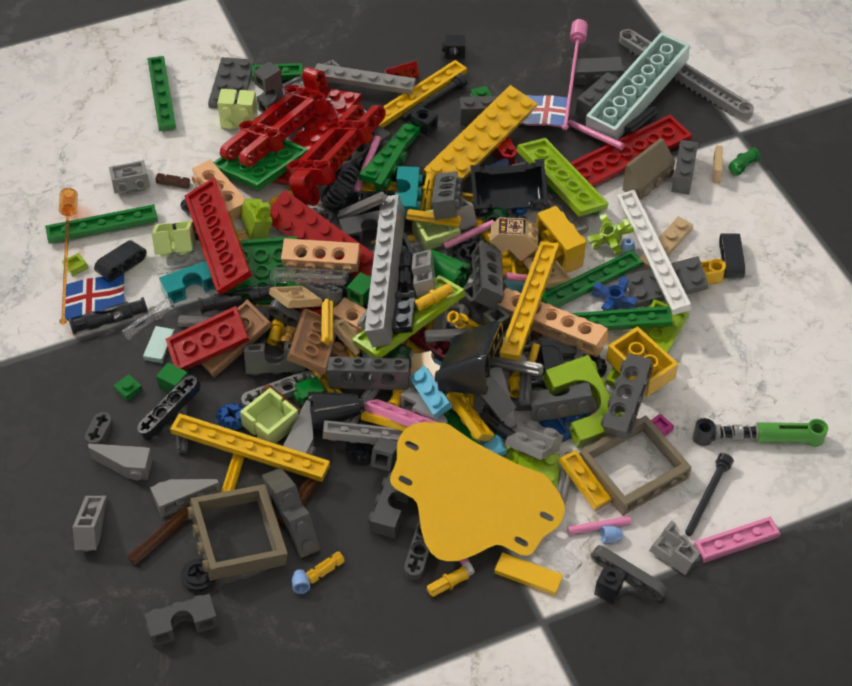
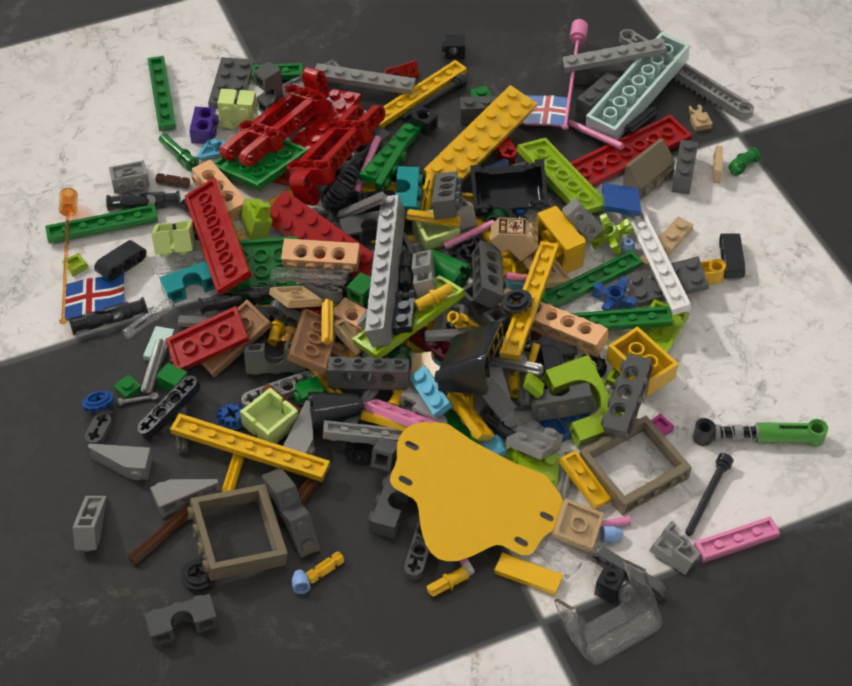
none -> blue gear [82,391,115,413]
none -> black piece [106,191,181,211]
none -> light grey hinge [116,392,159,406]
none -> light grey axle [141,339,167,394]
none -> green pin [159,133,199,171]
none -> dark purple brick [189,106,219,144]
none -> medium azure piece [196,139,225,160]
none -> black gear [501,289,532,315]
none -> lime tile [523,371,545,399]
none -> tan tile [551,498,605,553]
none -> clear windscreen [554,560,662,665]
none -> light grey brick [562,197,604,242]
none -> light grey plate [563,38,667,73]
none -> blue tile [602,183,641,216]
none -> tan plate [688,105,713,132]

